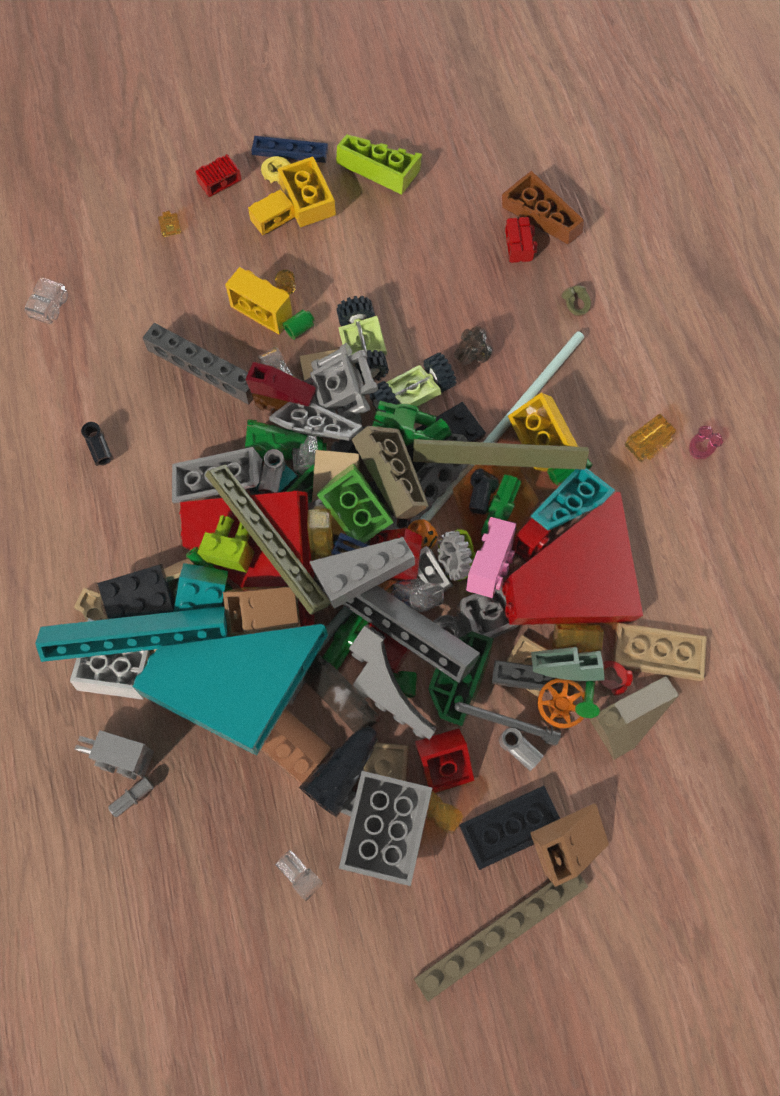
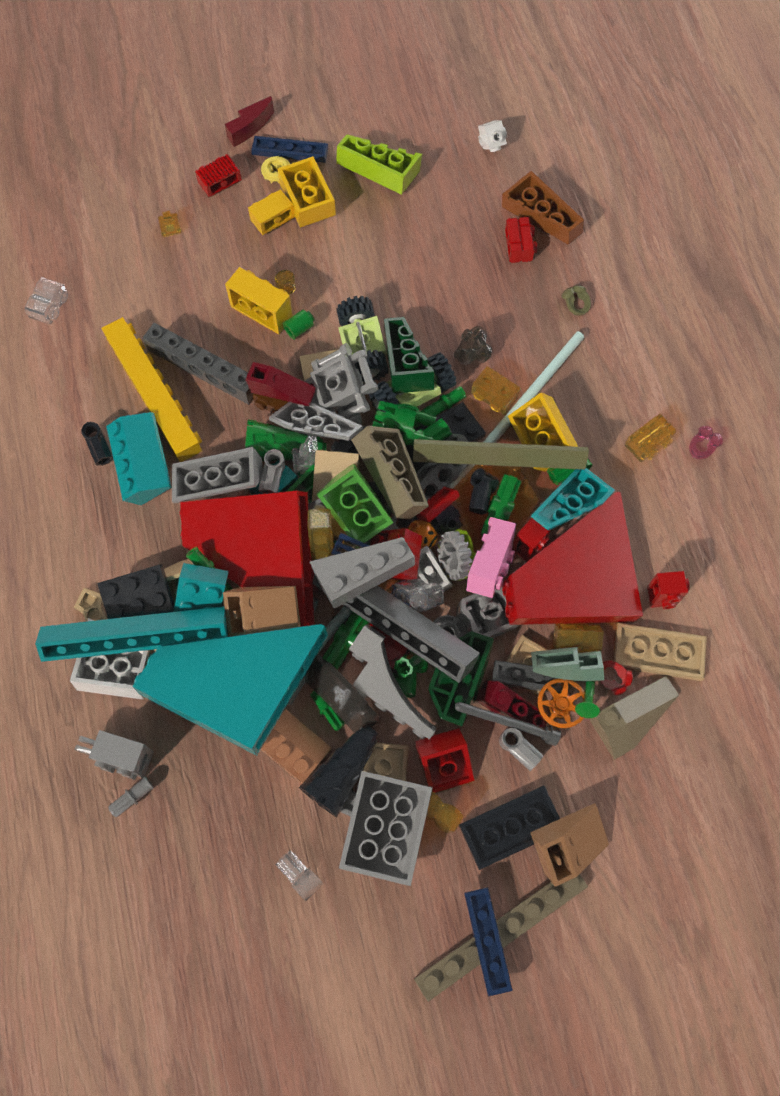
lime brick [197,515,255,573] -> none
olive tile [205,464,330,615] -> none
clear piece [258,346,294,377] -> none
none -> yellow brick [101,317,202,462]
none -> teal slope [106,412,172,505]
none -> dark red slope [225,96,274,147]
none -> green axle [310,687,345,731]
none -> dark green wedge [384,317,434,394]
none -> green piece [394,650,428,678]
none -> green pin [414,386,466,429]
none -> red tile [416,487,460,522]
none -> black brick [430,504,463,535]
none -> dark blue tile [464,887,513,997]
none -> clear yellow brick [471,366,521,415]
none -> dark red slope [475,681,550,737]
none -> white brick [478,120,507,152]
none -> red brick [647,571,690,609]

